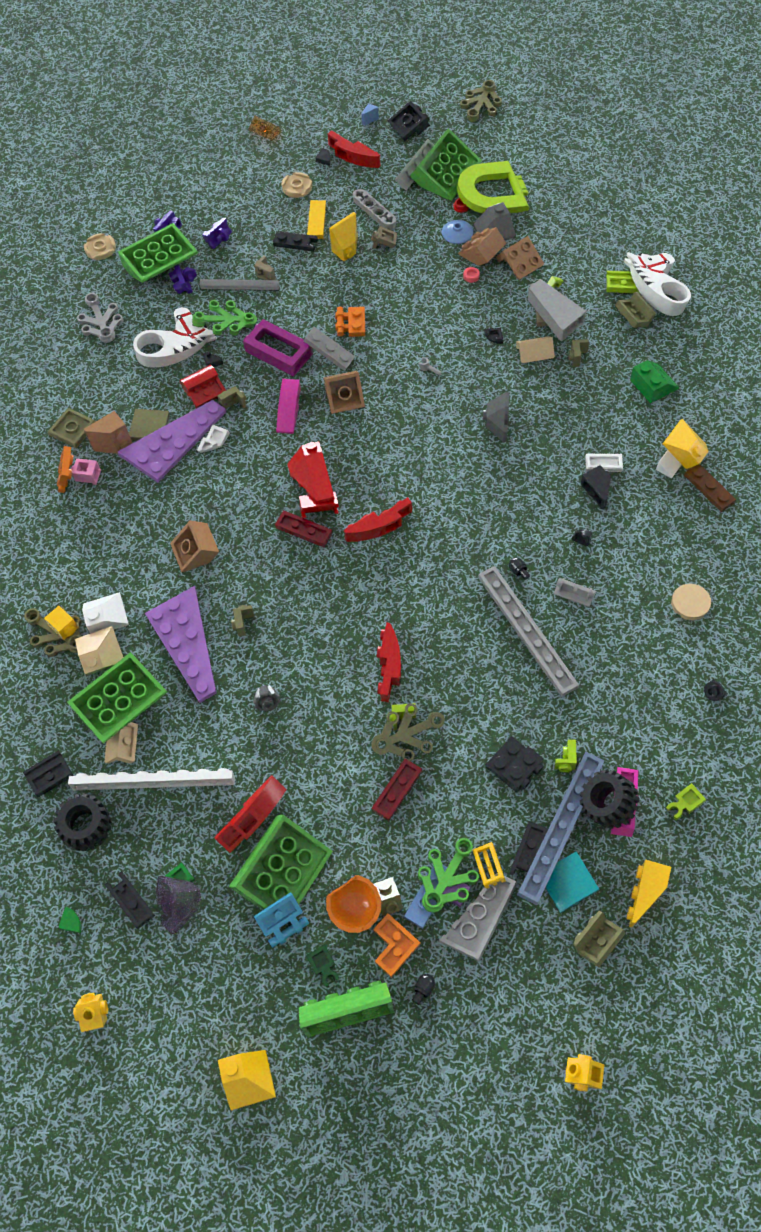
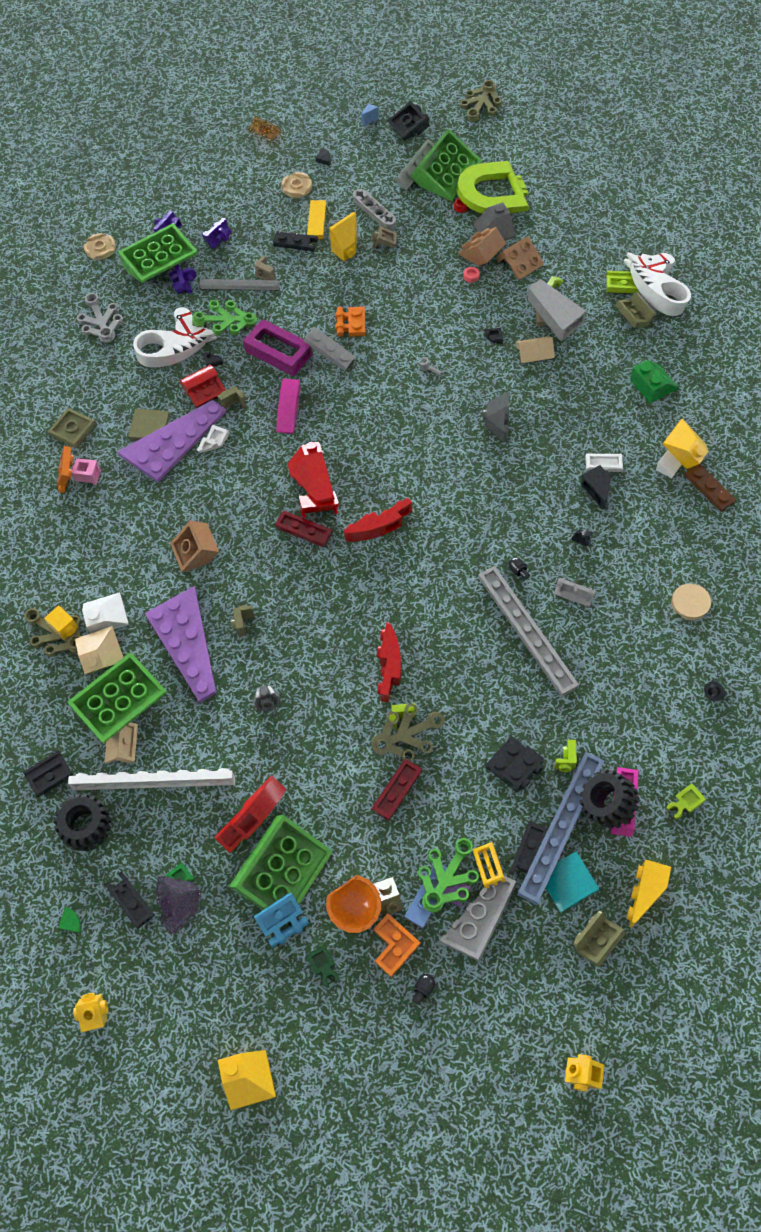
medium nougat slope [84,411,132,454] -> none
bright green slope [299,981,394,1038] -> none
medium nougat slope [323,371,365,414] -> none
red slope [328,131,381,168] -> none
medium blue dish [442,220,473,244] -> none
olive bracket [568,339,589,367] -> none

